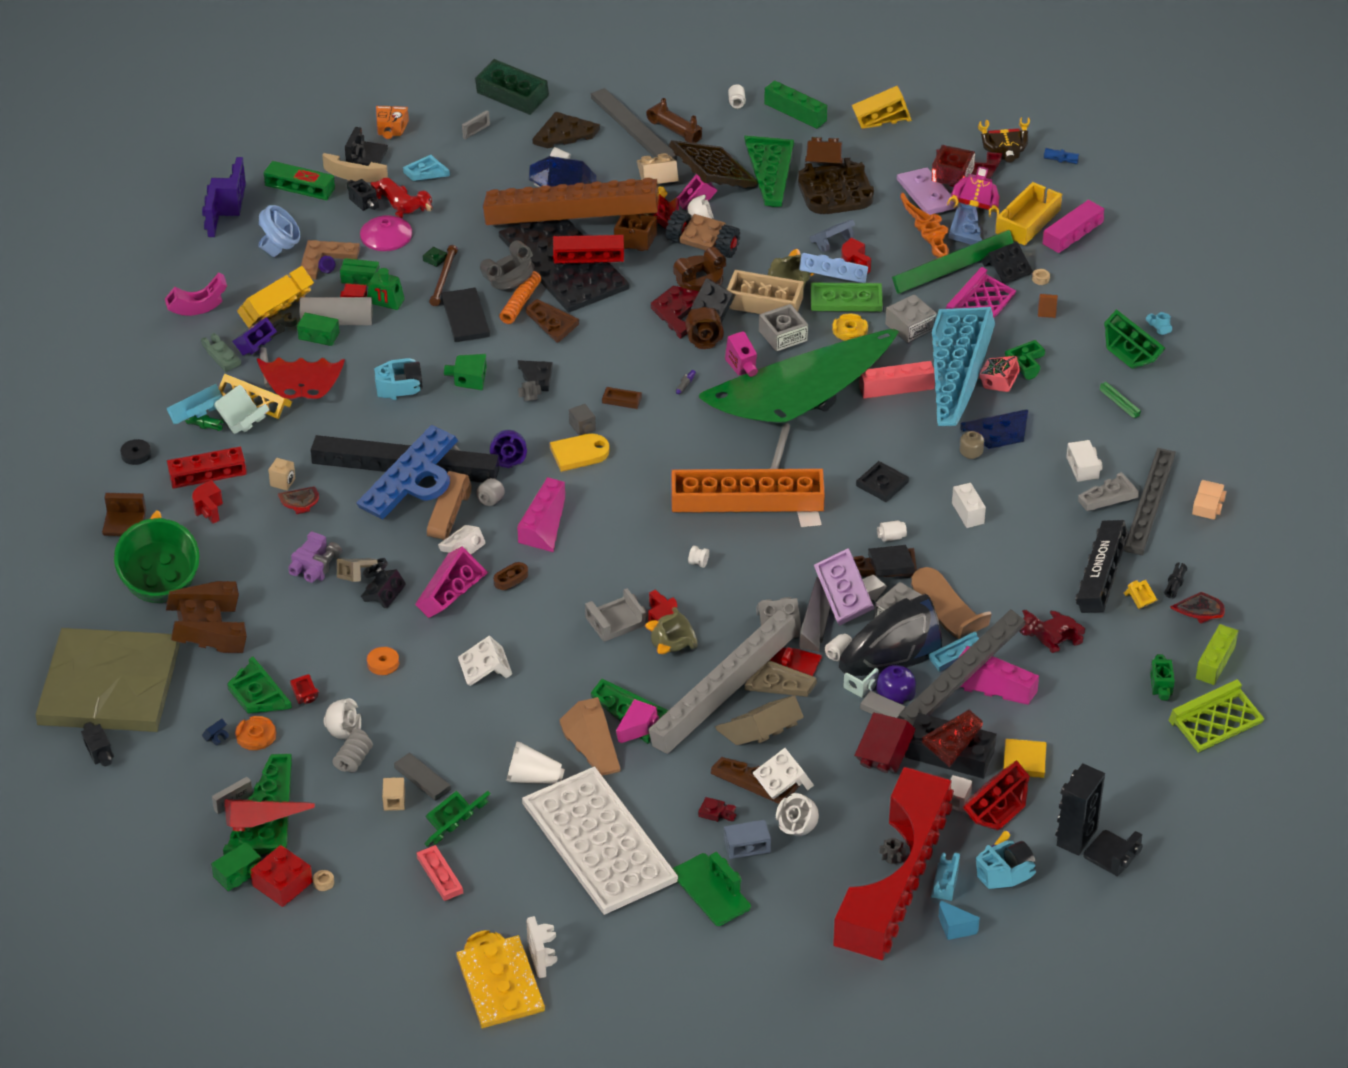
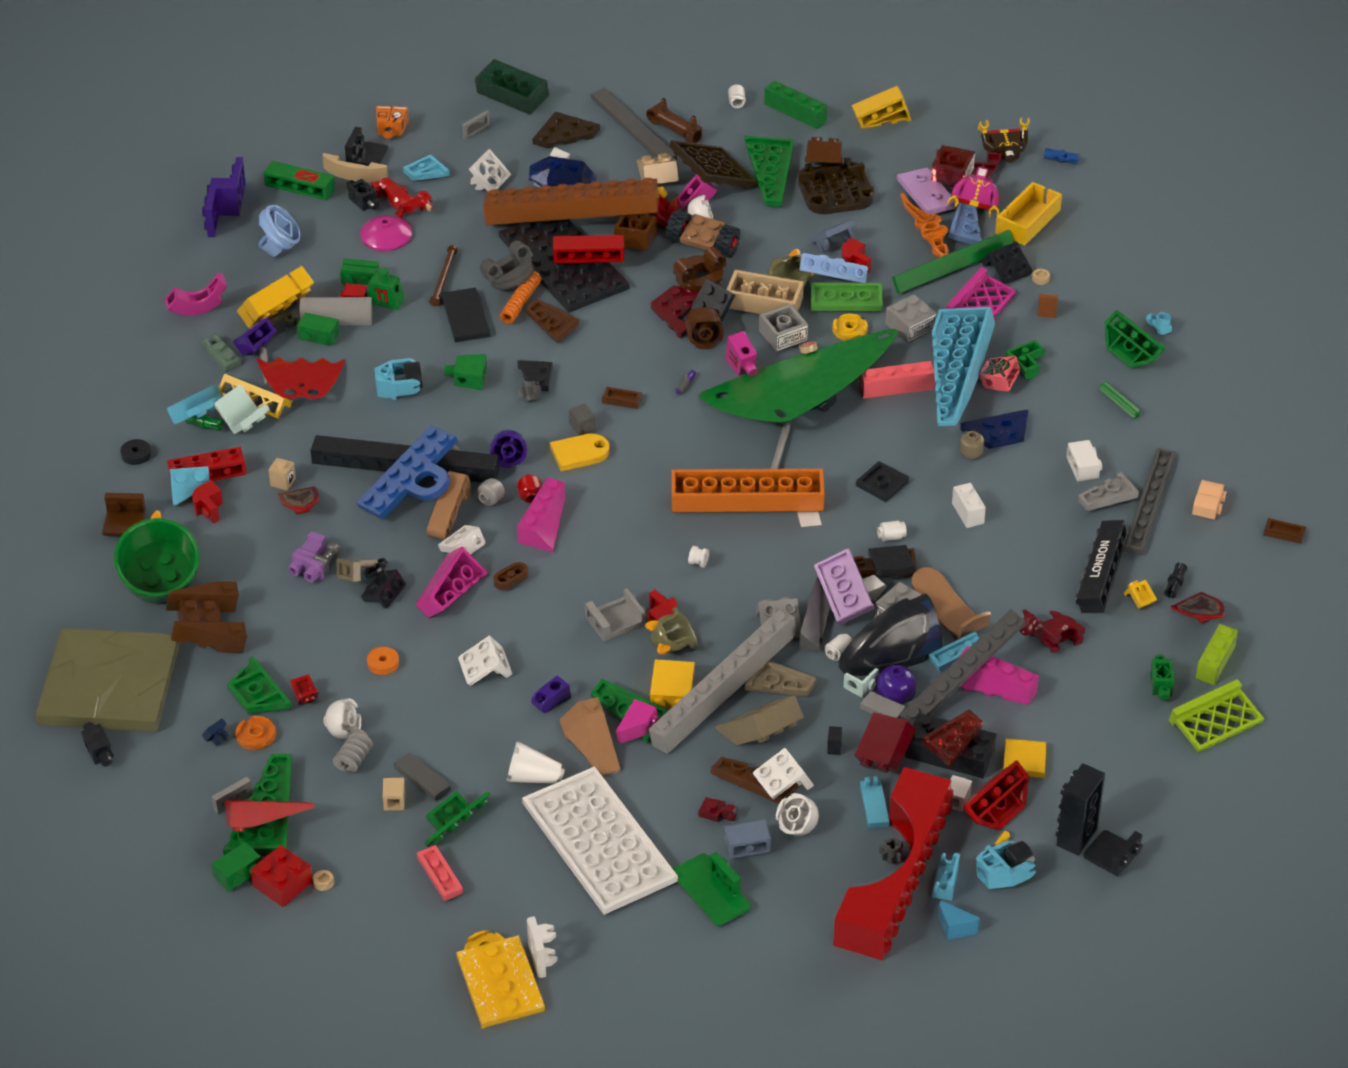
medium nougat plate [301,240,360,280] -> none
dark purple plate [318,256,336,273] -> none
dark green plate [423,247,447,267] -> none
red shield [769,647,822,677] -> none
dark pink brick [1043,199,1105,253] -> none
none -> medium azure wing [170,467,209,506]
none -> white piece [469,149,512,191]
none -> red head [517,474,542,503]
none -> dark purple leg [531,675,571,713]
none -> yellow brick [650,659,695,709]
none -> tan tile [799,342,818,354]
none -> black piece [827,726,842,755]
none -> medium azure hinge [860,776,889,829]
none -> reddish brown tile [1264,518,1306,544]

